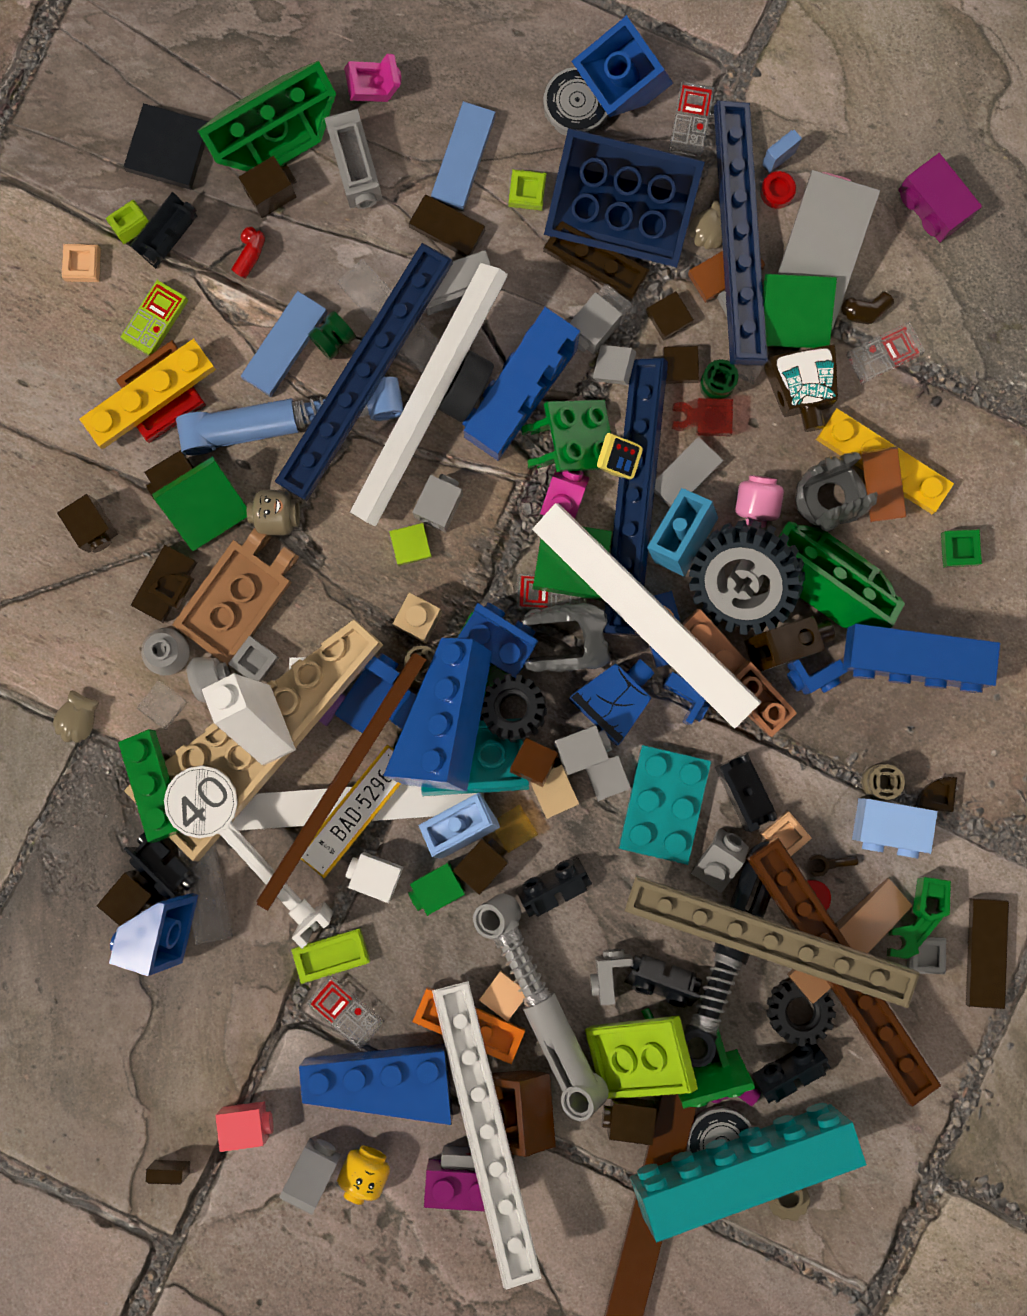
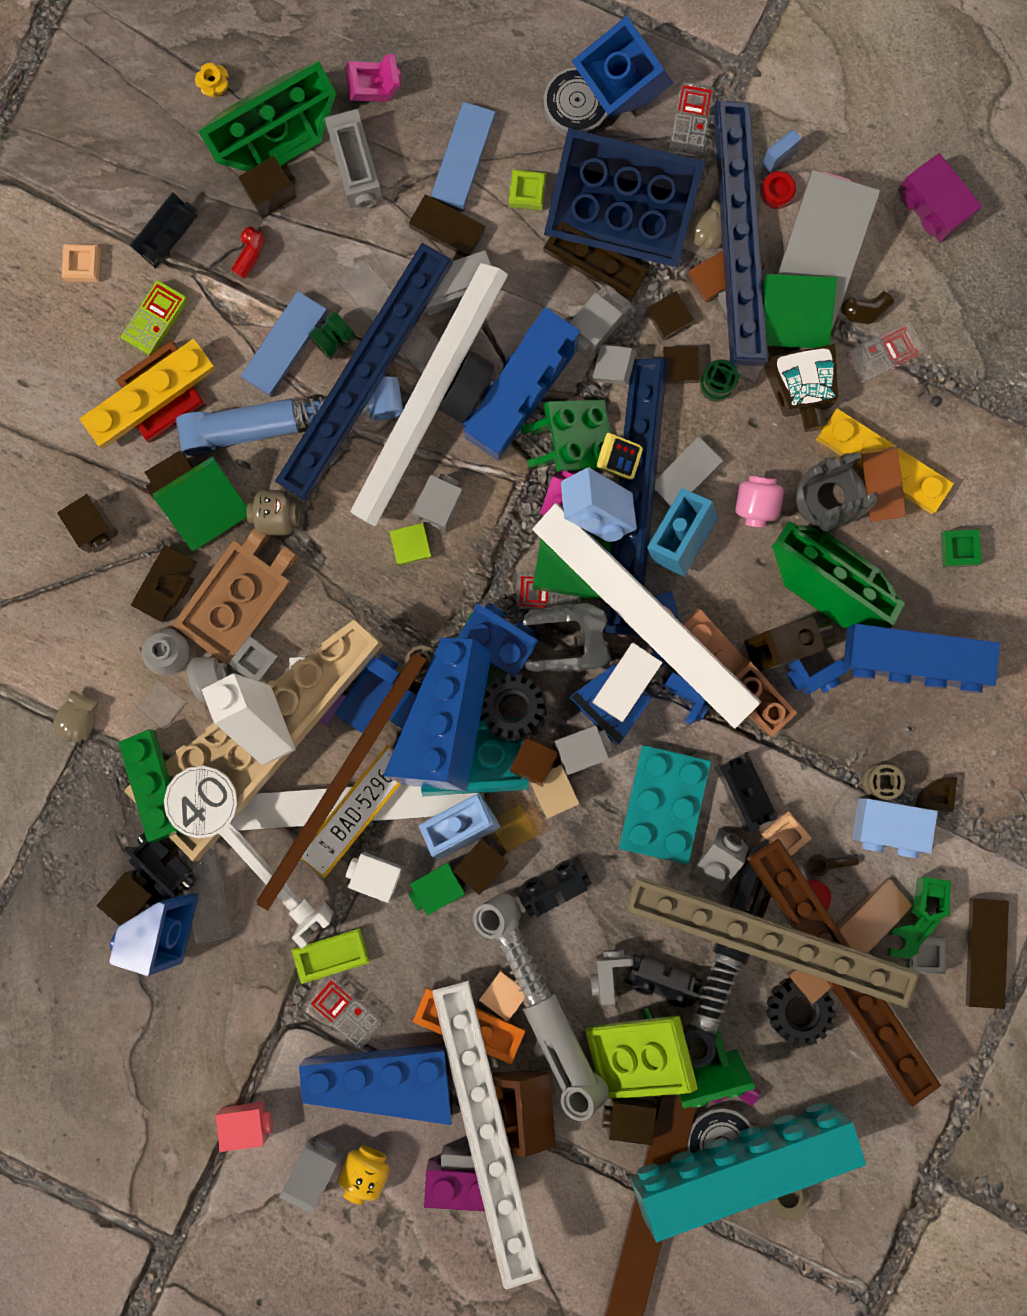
lime tile [105,200,149,245] -> none
black tile [123,103,209,190] -> none
dark brown tile [145,1160,190,1185] -> none
tan brick [393,593,442,644] -> none
light grey tile [585,755,631,801] -> none
clear red plate [672,398,733,437] -> none
wheel [689,520,805,635] -> none
black hinge [752,1043,831,1104] -> none
none -> yellow plate [195,63,228,98]
none -> light blue brick [561,467,637,542]
none -> white tile [592,642,662,722]

